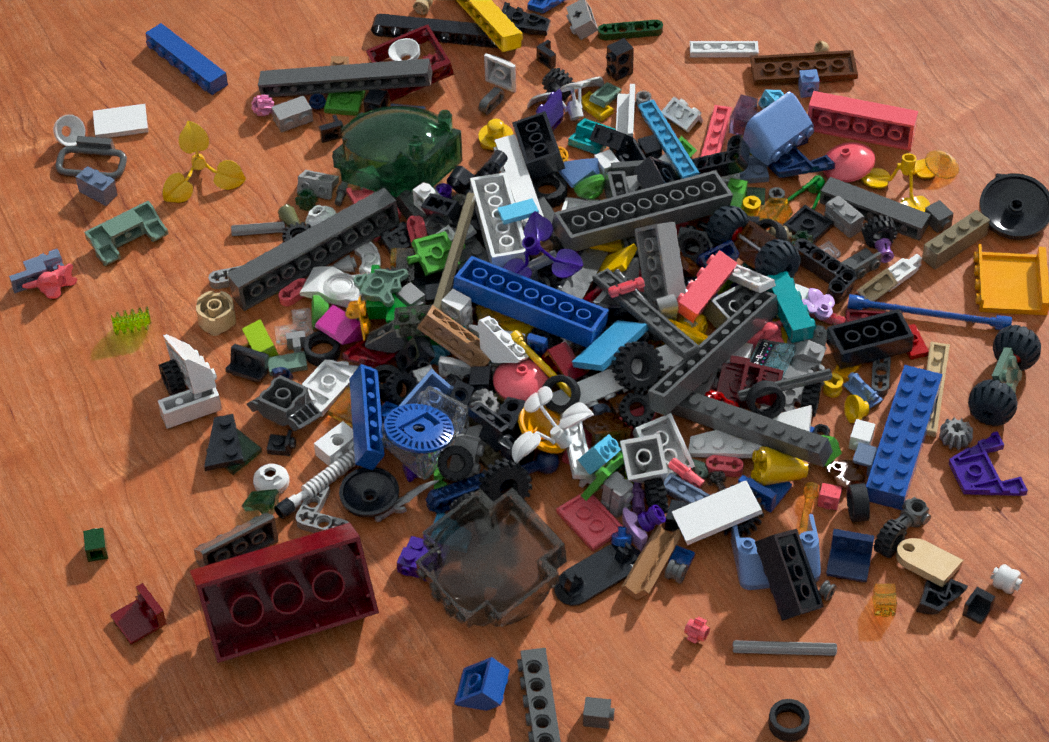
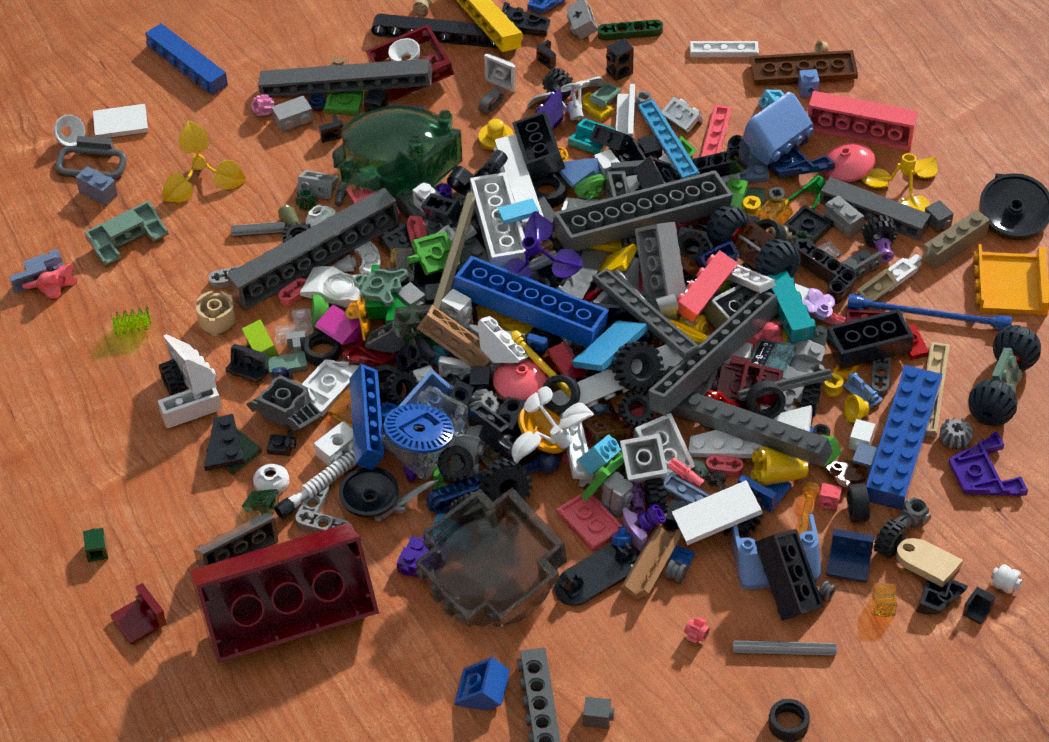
coral axle [608,277,645,298] -> none
clear purple brick [729,94,759,136] -> none
clear yellow dish [925,150,959,179] -> none

